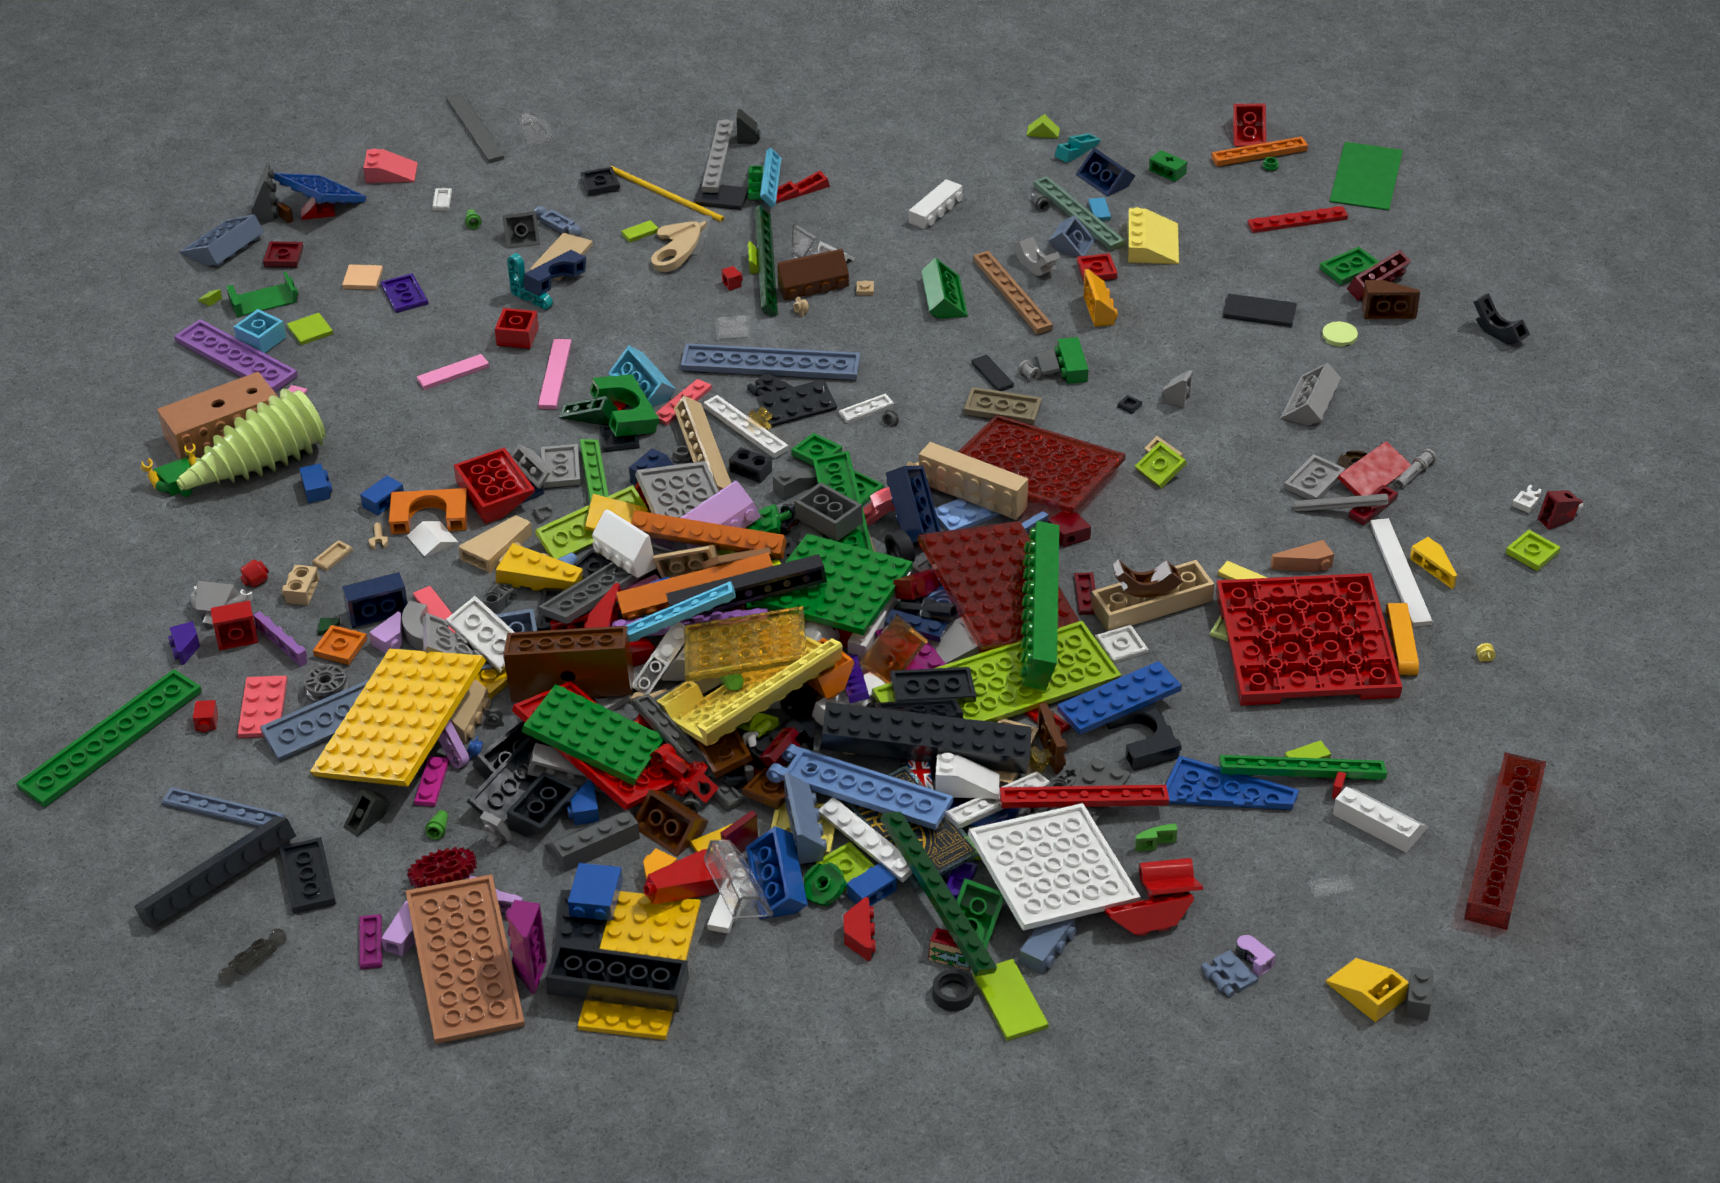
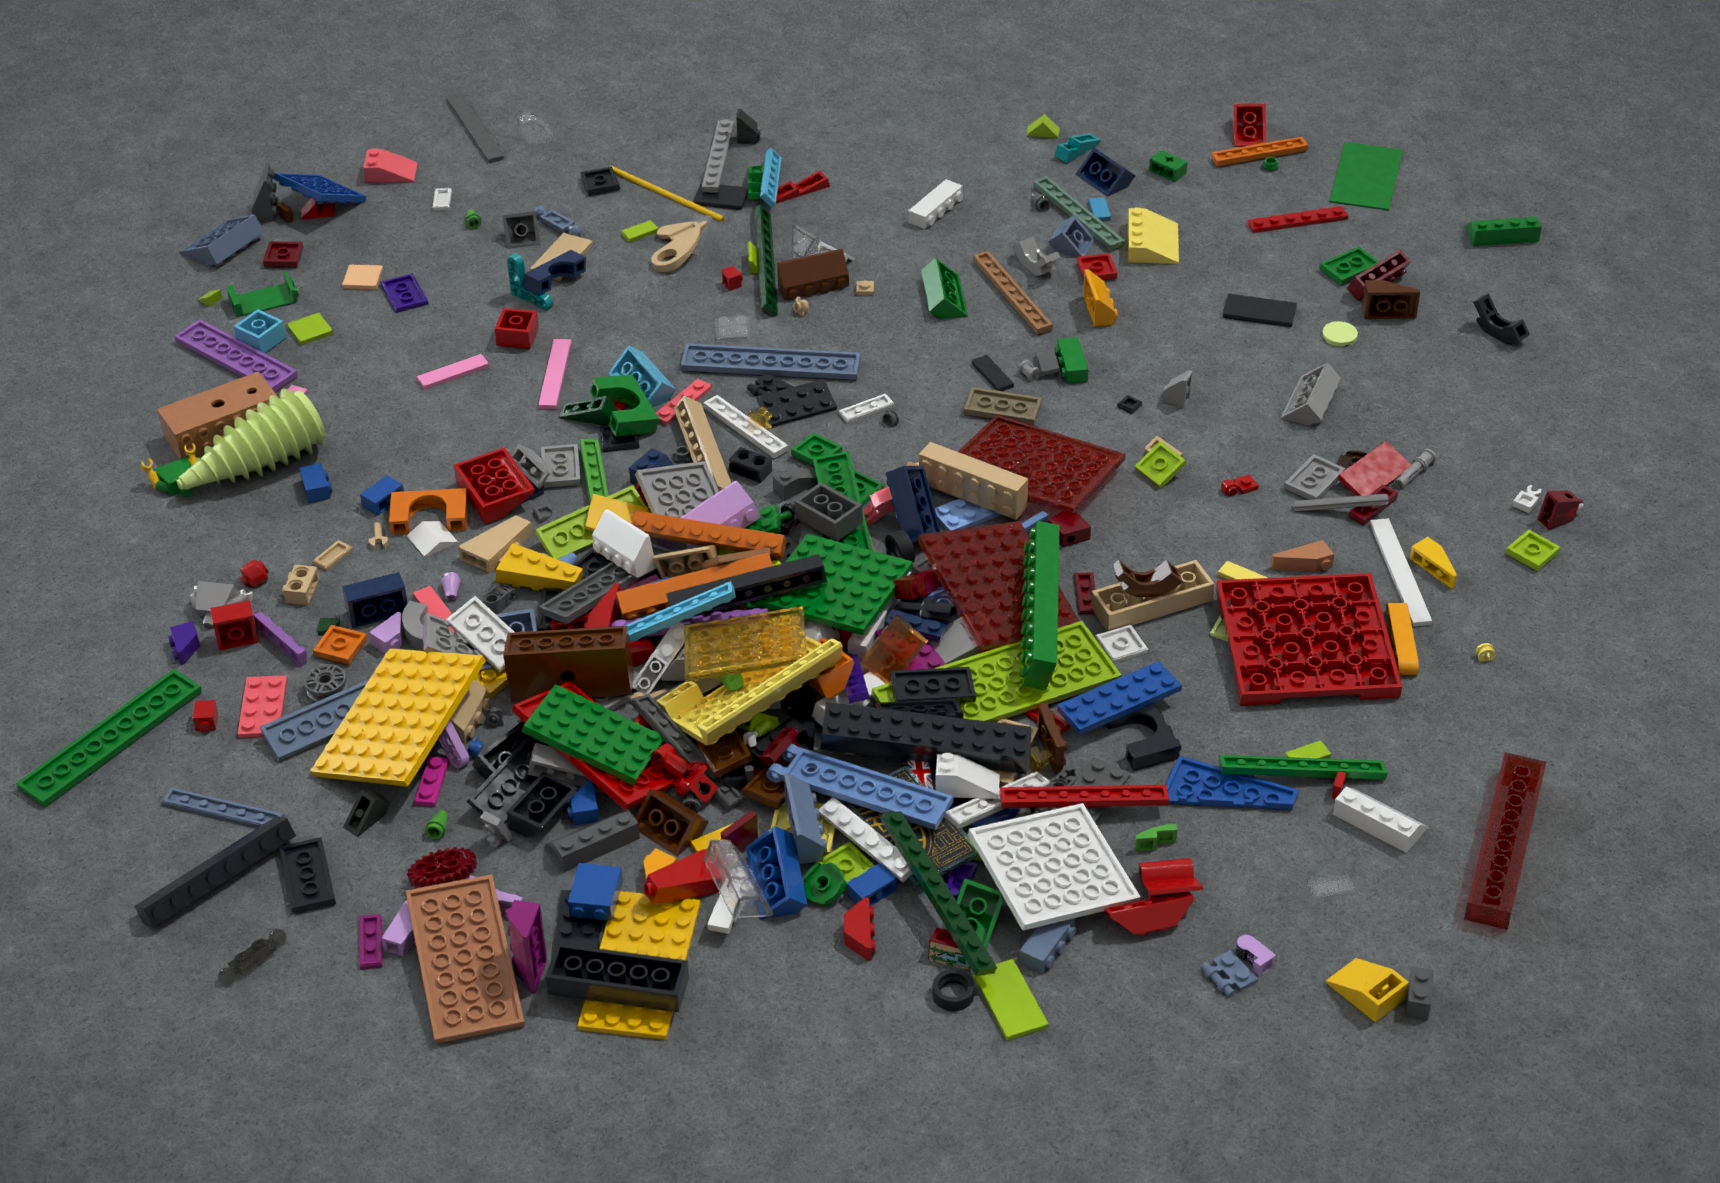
none -> lavender cone [441,572,461,601]
none -> red plate [1221,474,1259,497]
none -> green slope [1465,216,1542,246]

